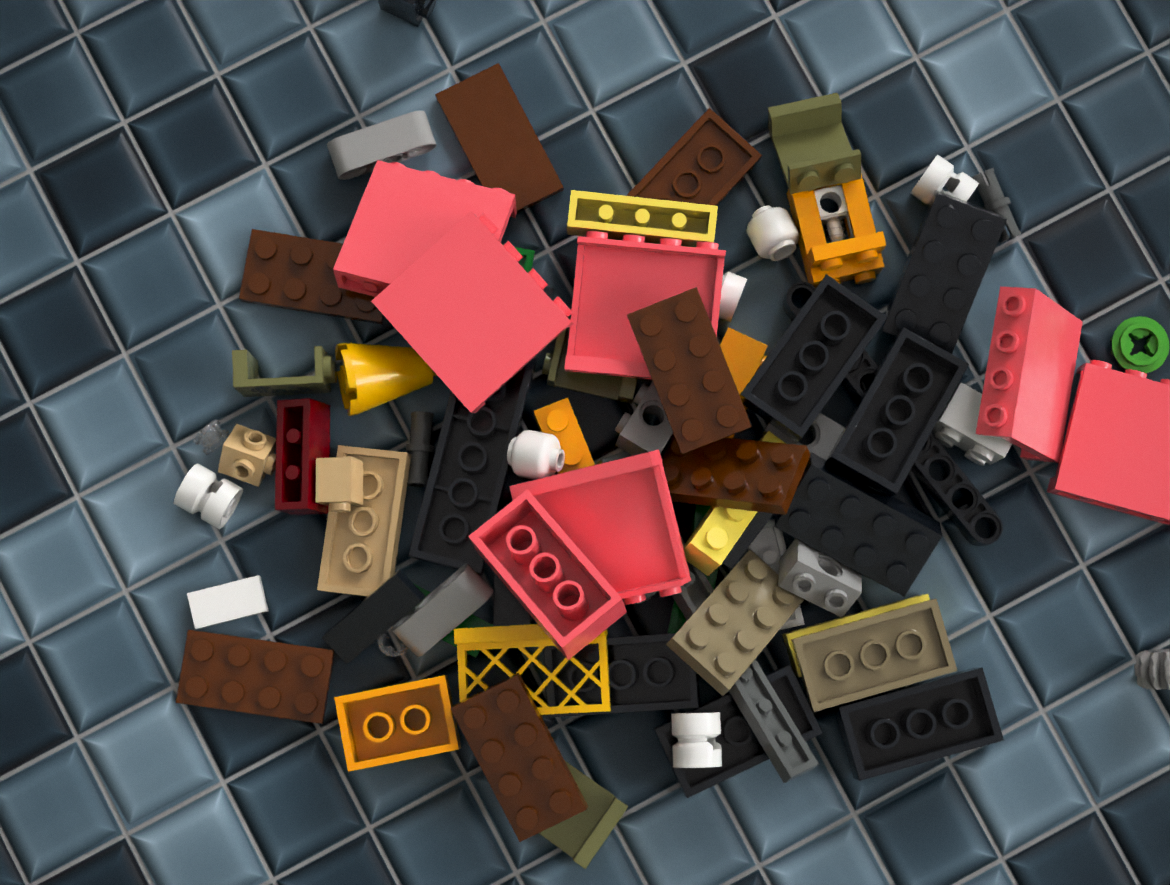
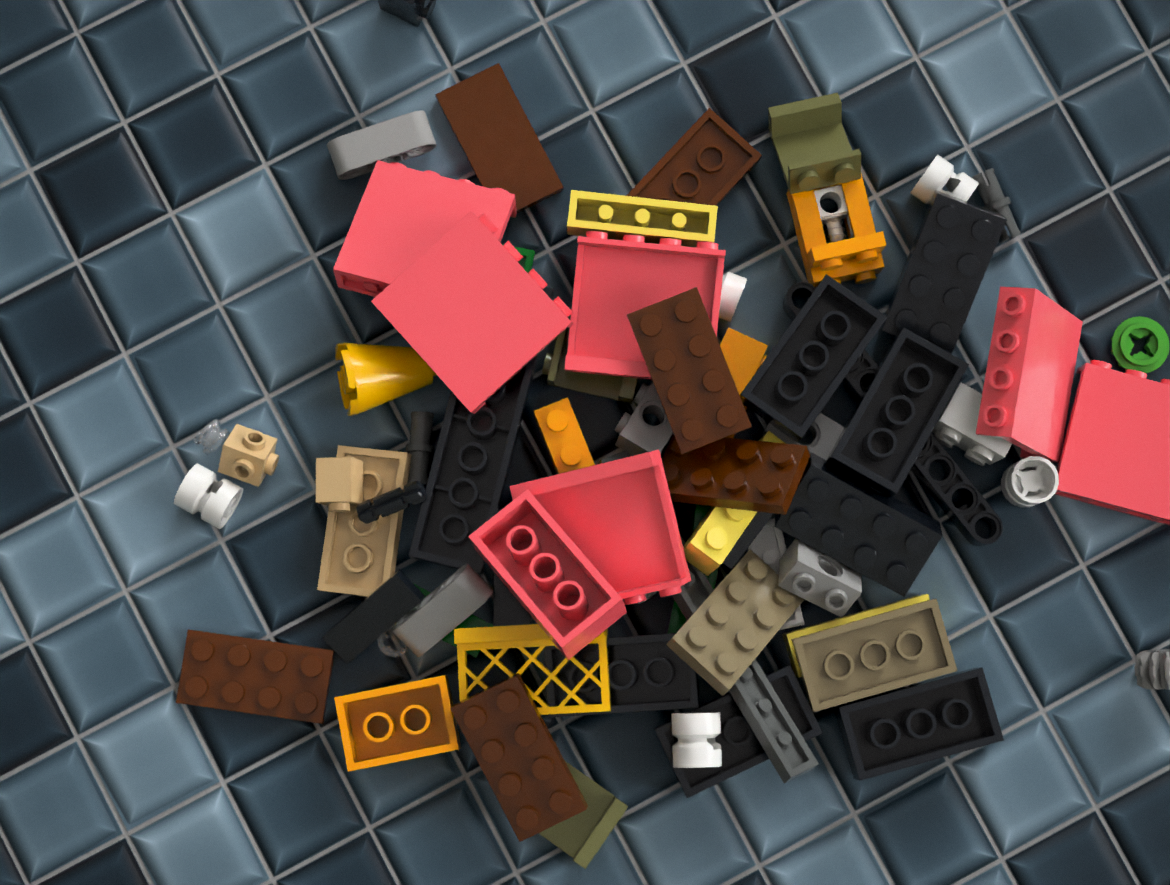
white tile [187,575,269,629] -> none
olive panel [232,346,337,397] -> none
reddish brown plate [239,229,384,325] -> none
dark red brick [275,398,331,515] -> none
white head [507,430,565,480] -> none
white head [746,205,800,261] -> none
none -> black axle [356,481,427,524]
none -> white wheel [1001,456,1059,507]

